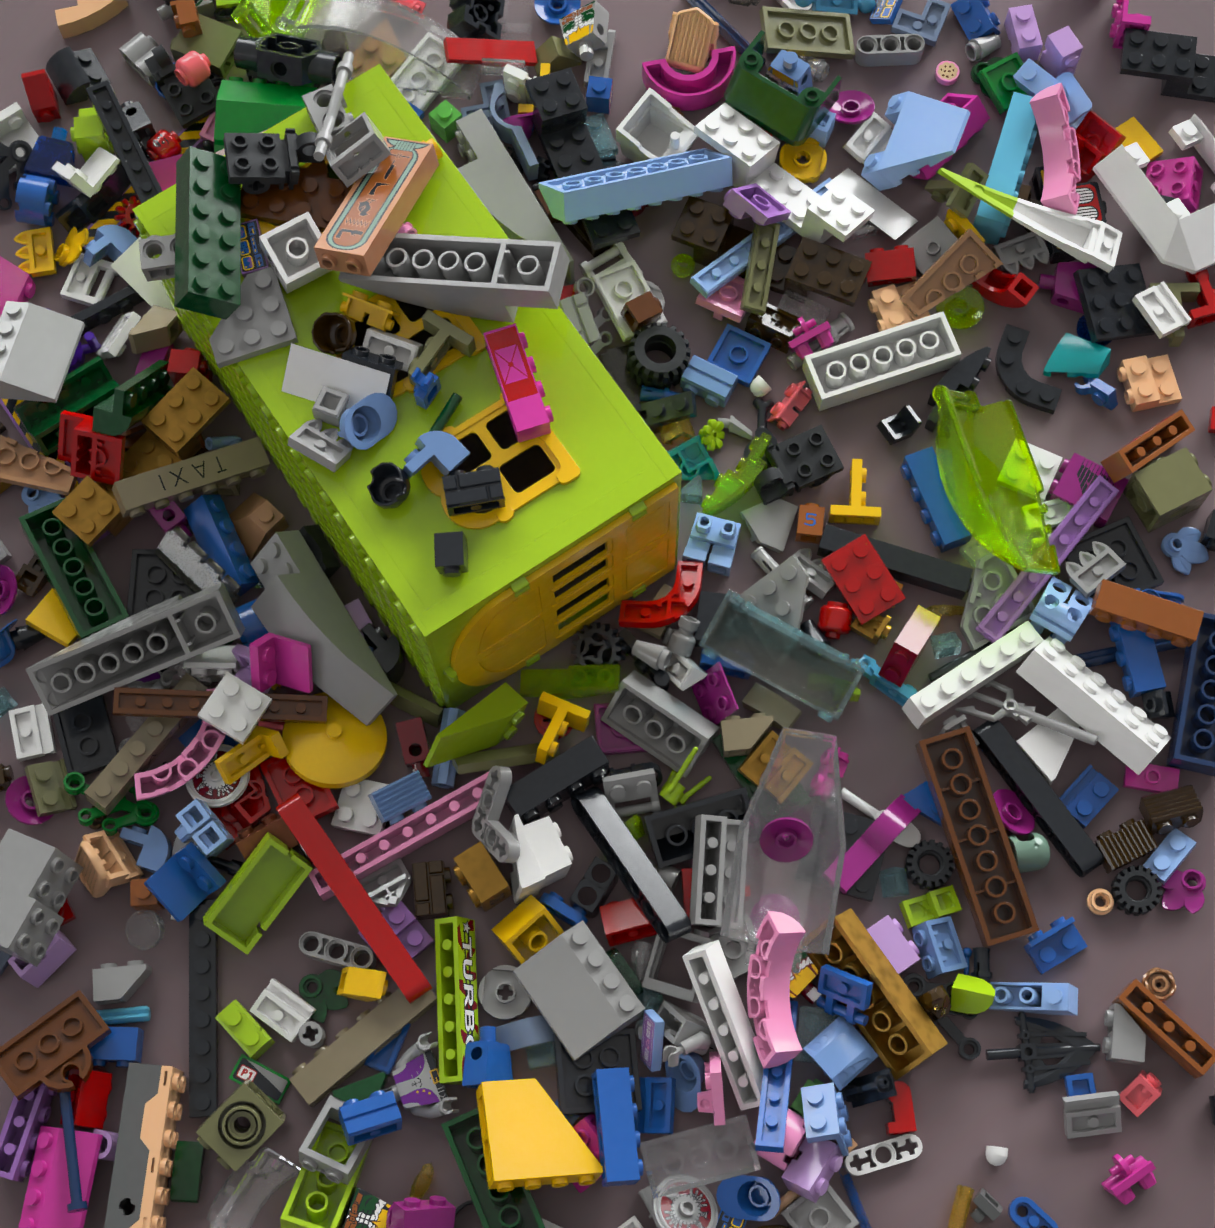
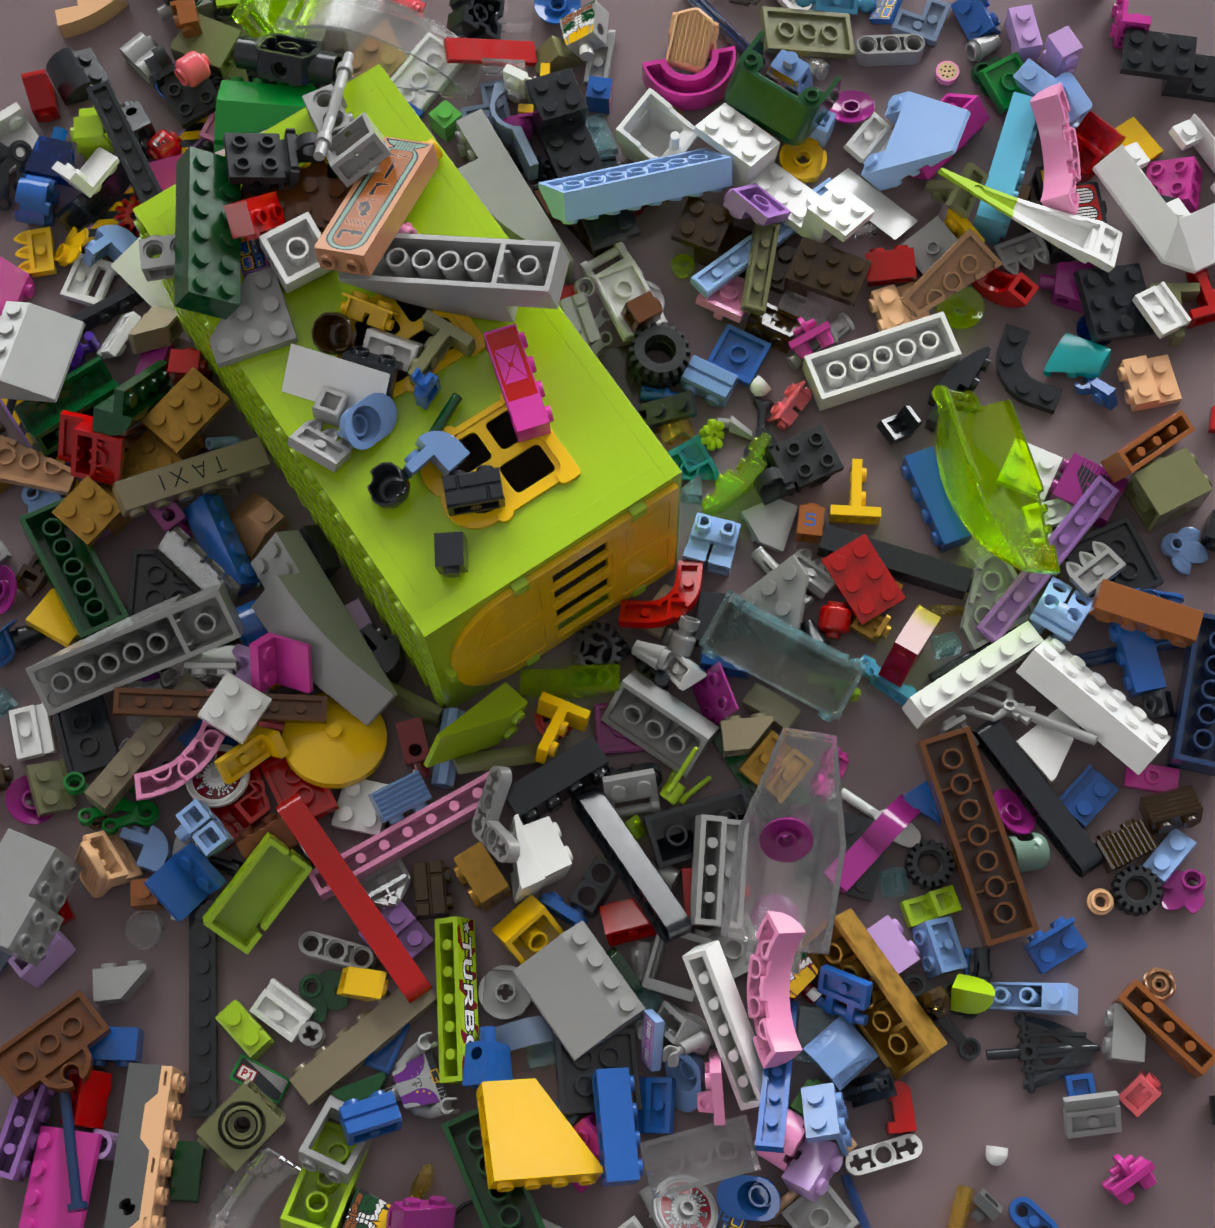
medium azure axle [96,1006,151,1025] -> none
none -> red brick [223,191,285,241]

